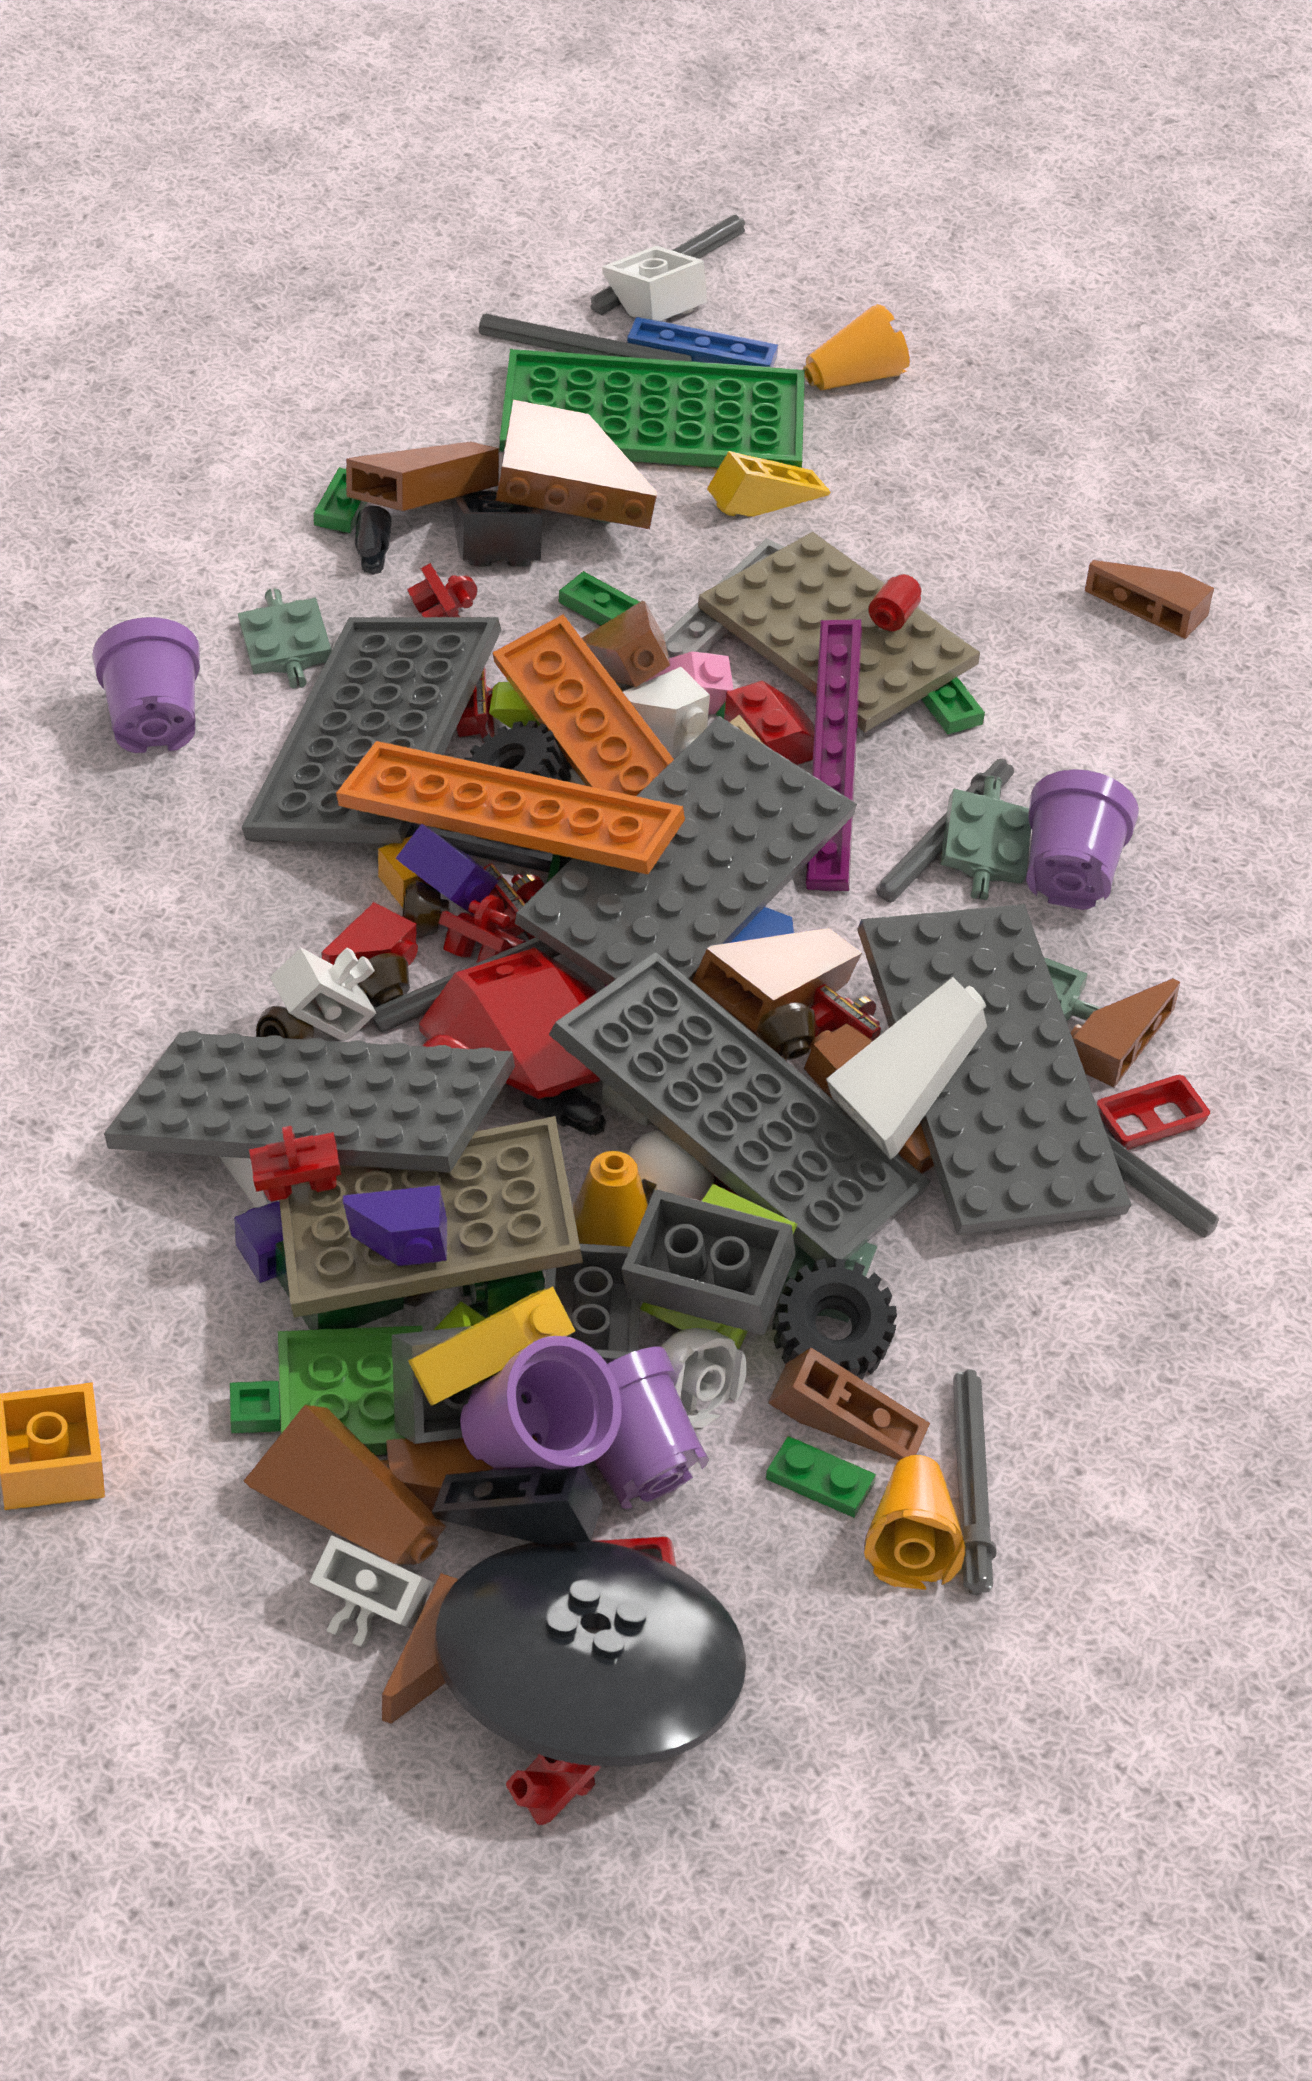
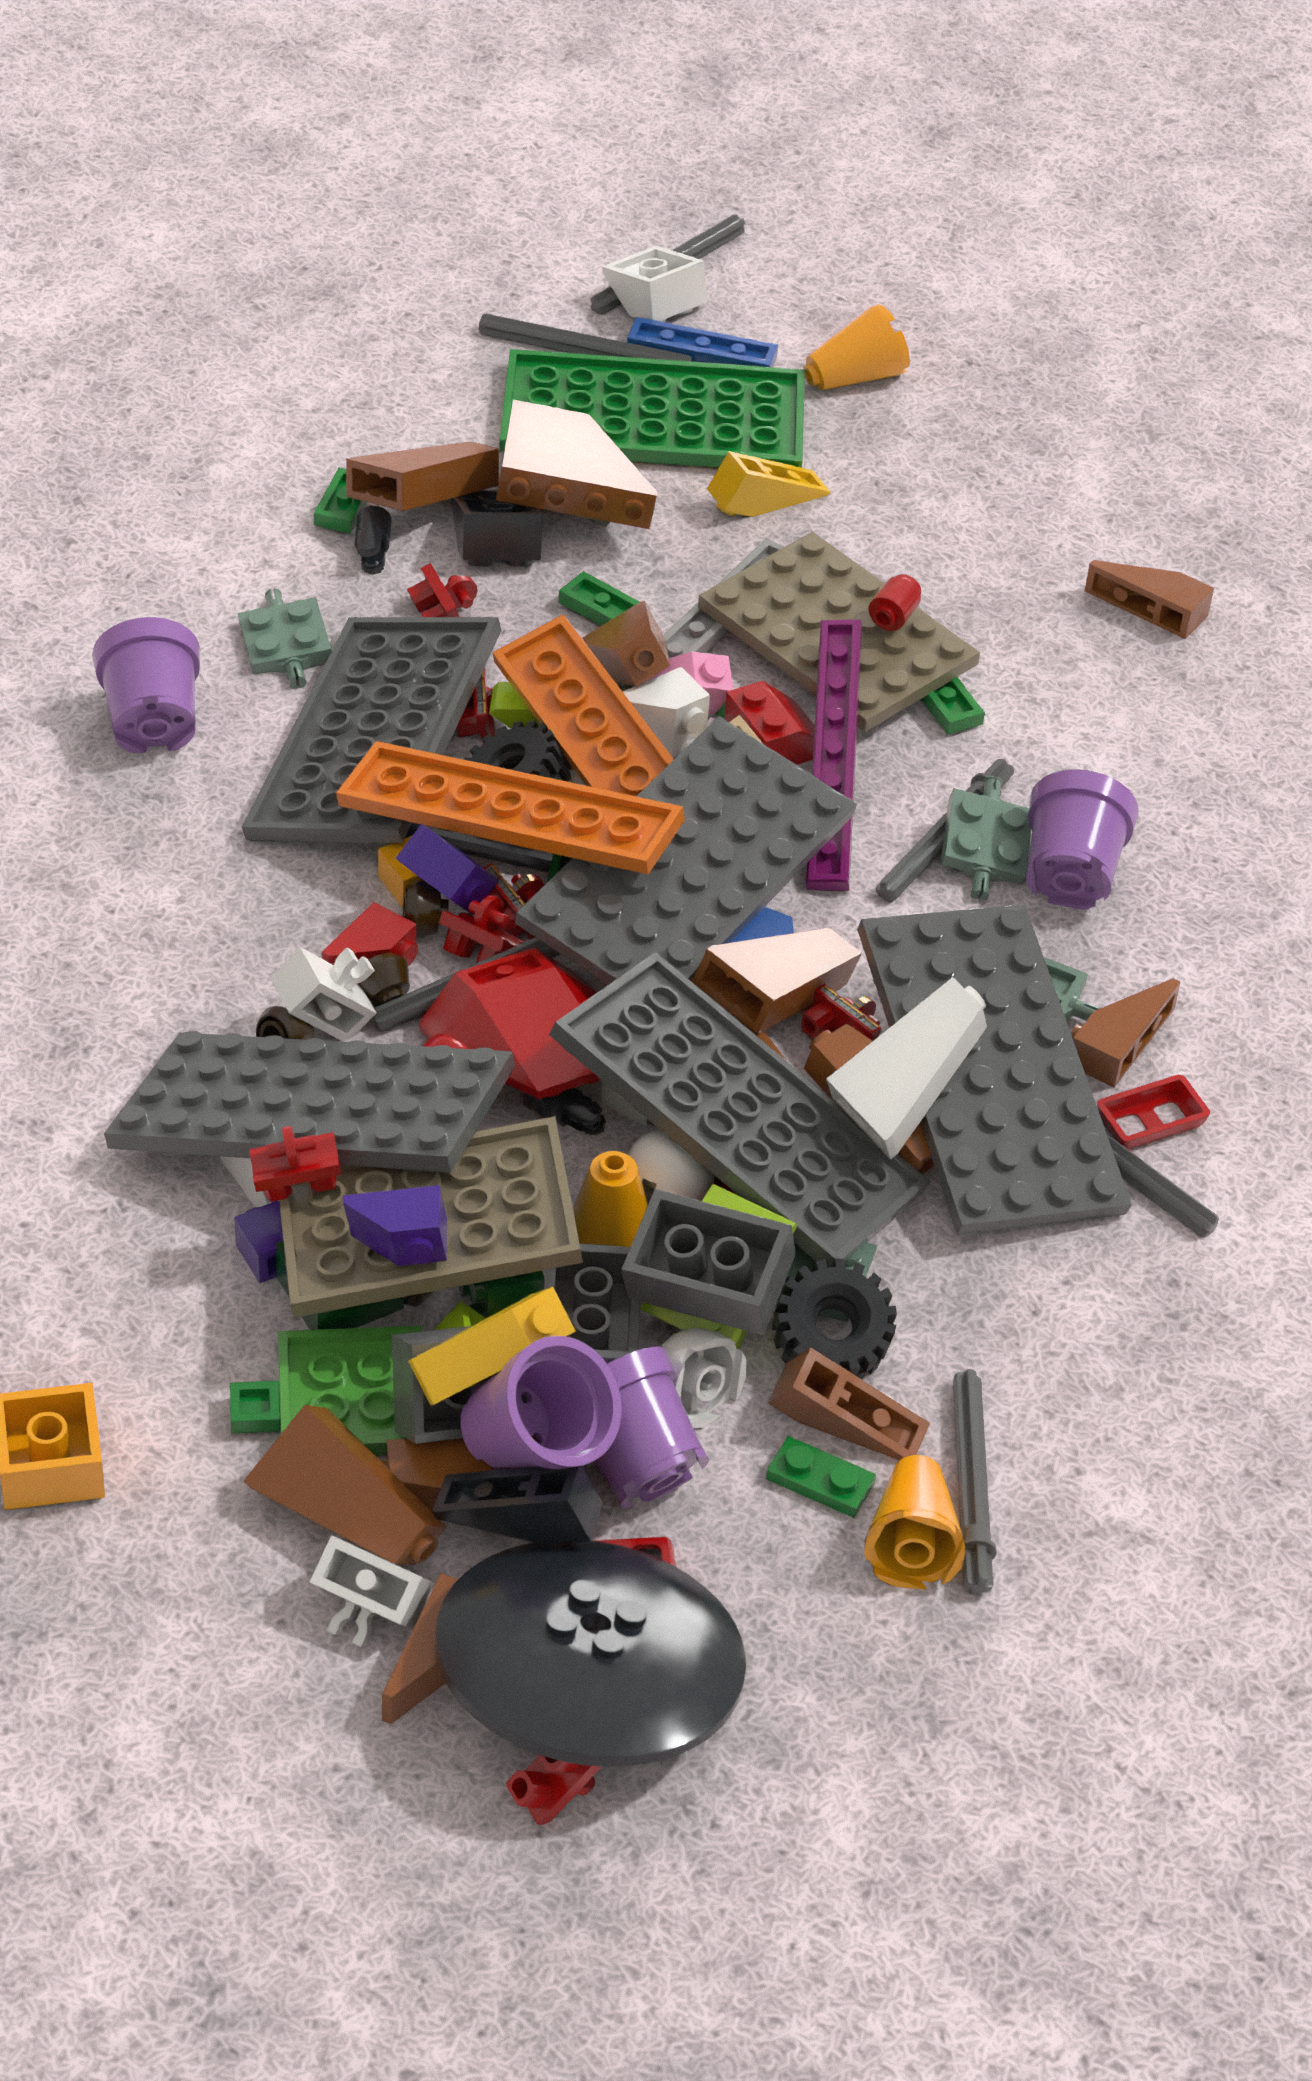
dark brown cone [756,1003,815,1060] -> none

